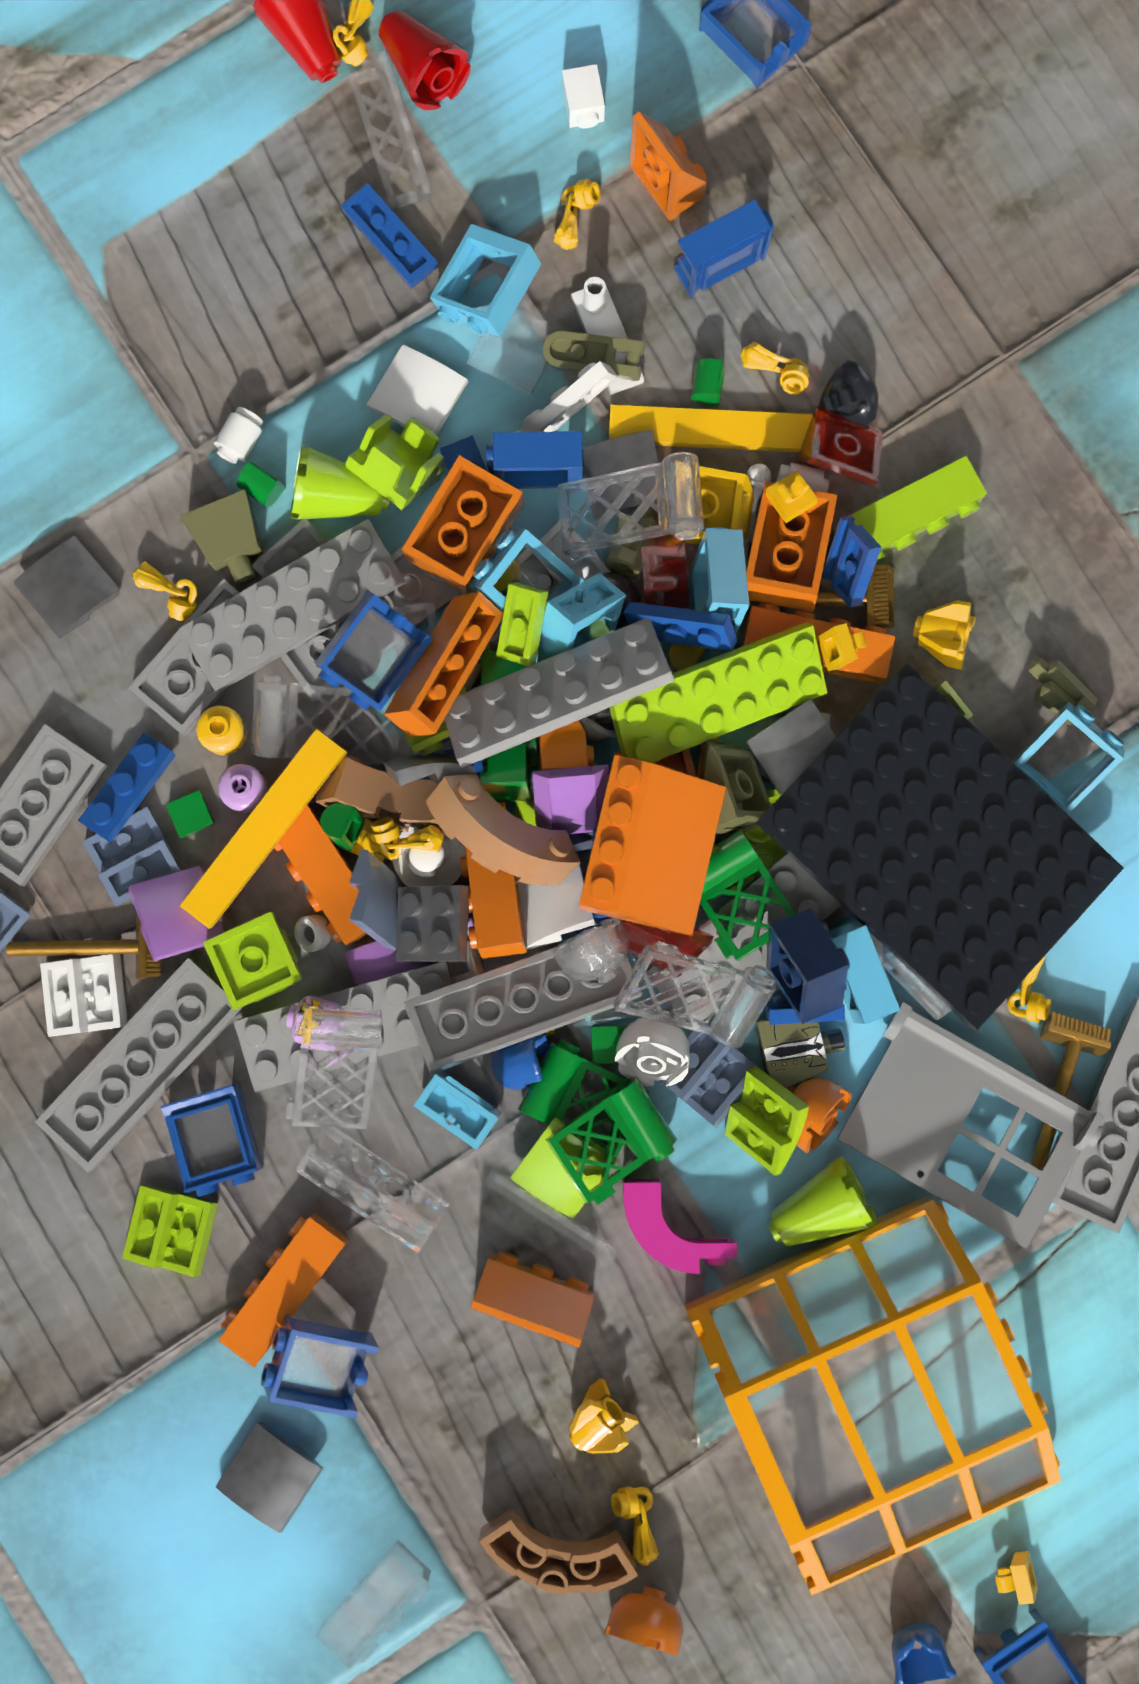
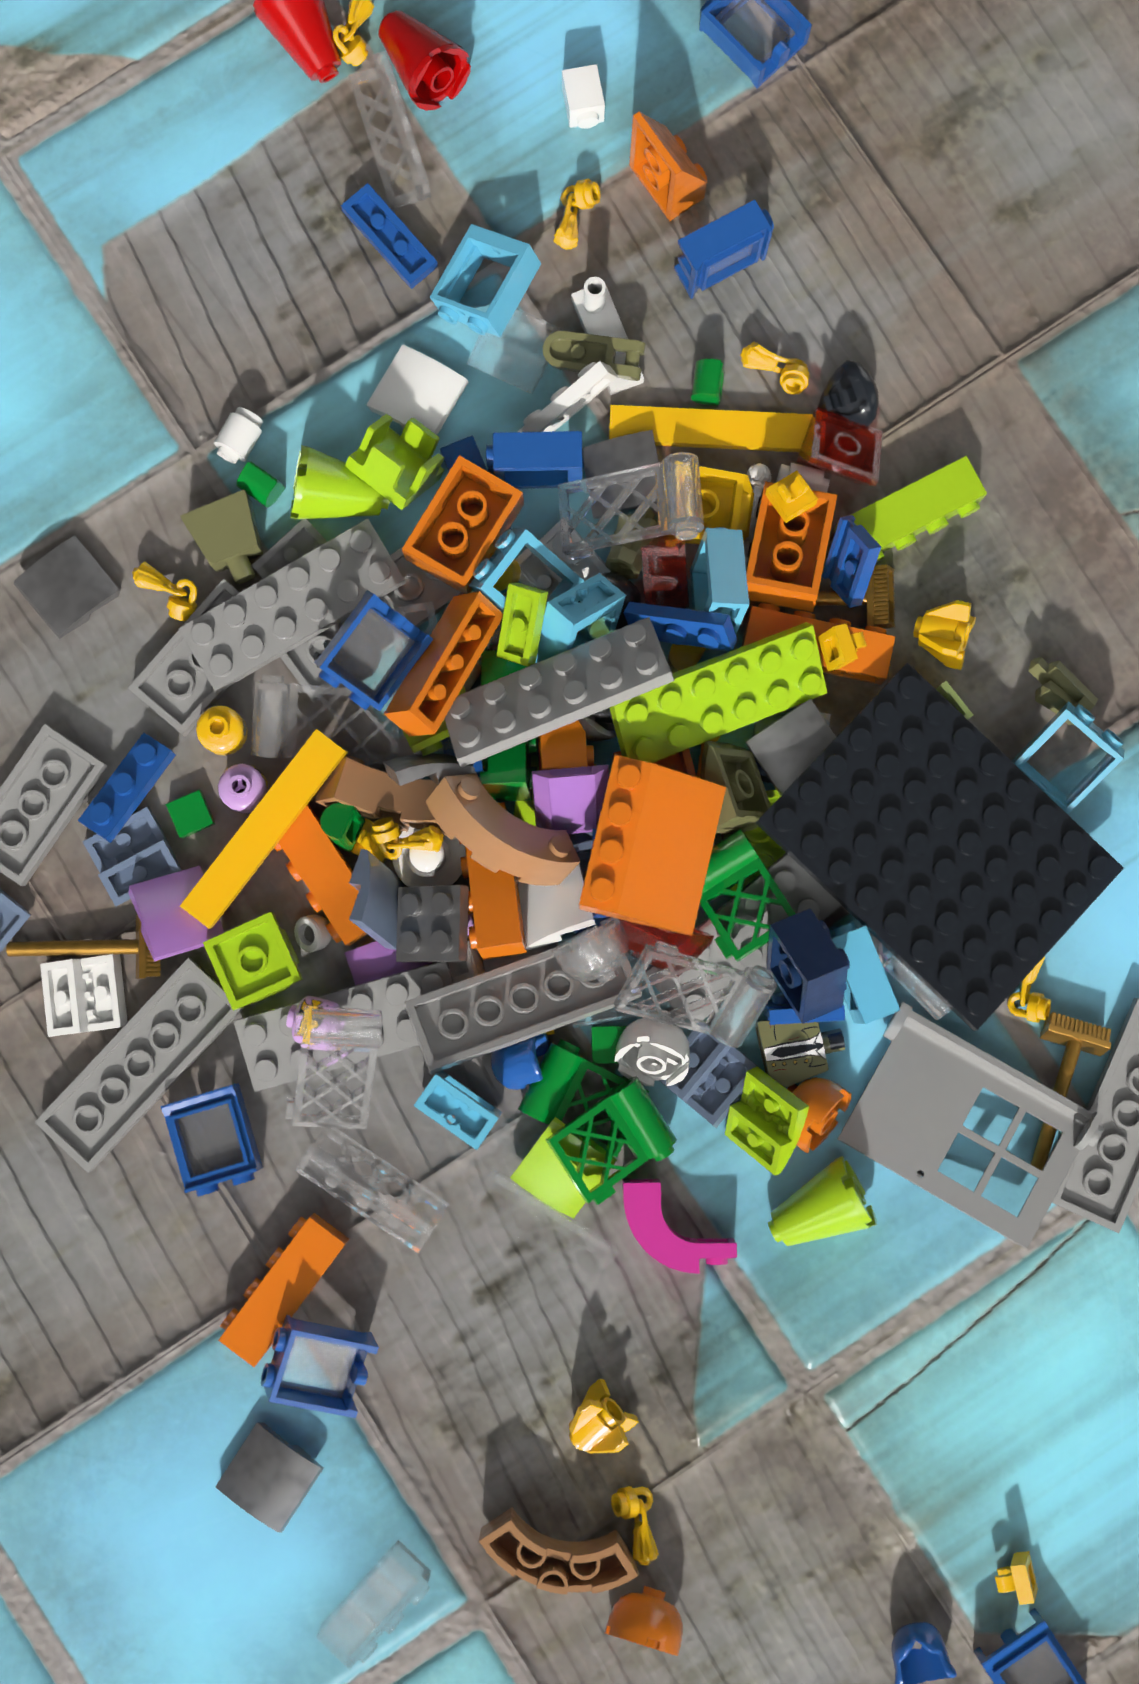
lime slope [122,1185,218,1277] -> none
orange slope [471,1251,594,1348] -> none
clear window [685,1196,1061,1595] -> none

